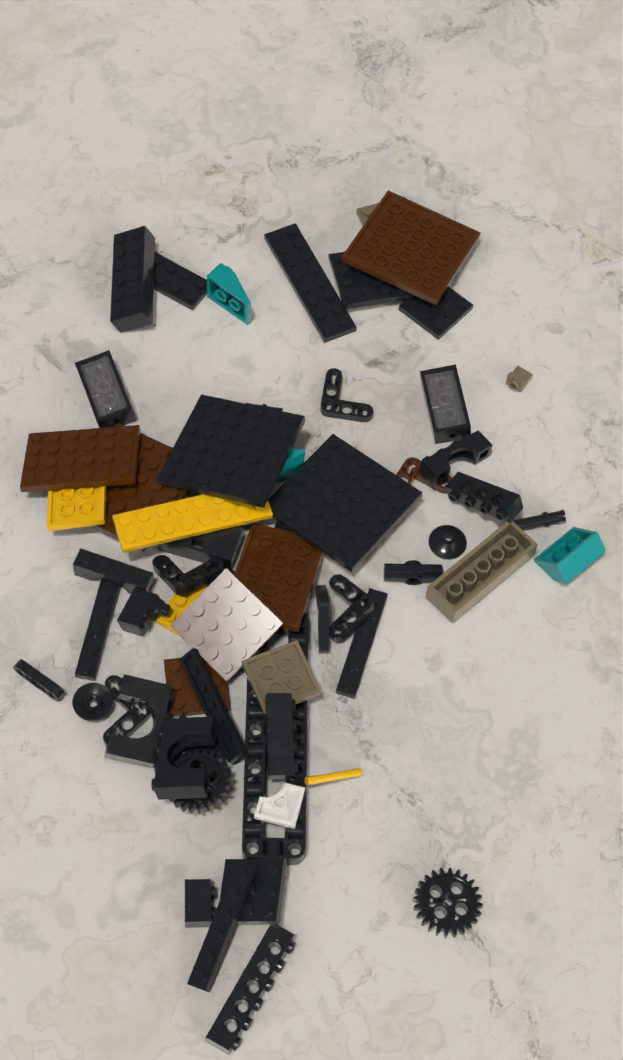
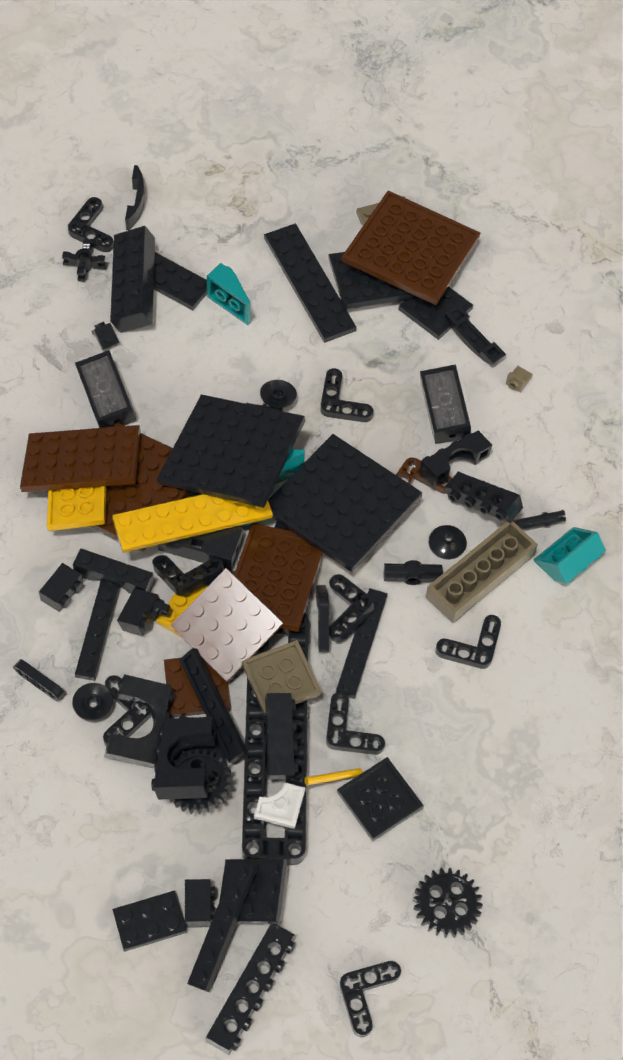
none -> black brick [39,563,83,612]
none -> black pin [62,239,106,282]
none -> black beam [68,197,113,252]
none -> black bracket [91,322,119,350]
none -> black plate [112,890,187,952]
none -> black slope [125,165,145,230]
none -> black dish [260,380,297,408]
none -> black beam [326,692,385,755]
none -> black plate [337,757,424,841]
none -> black beam [339,961,401,1038]
none -> black beam [435,615,501,669]
none -> black slope [445,304,506,365]

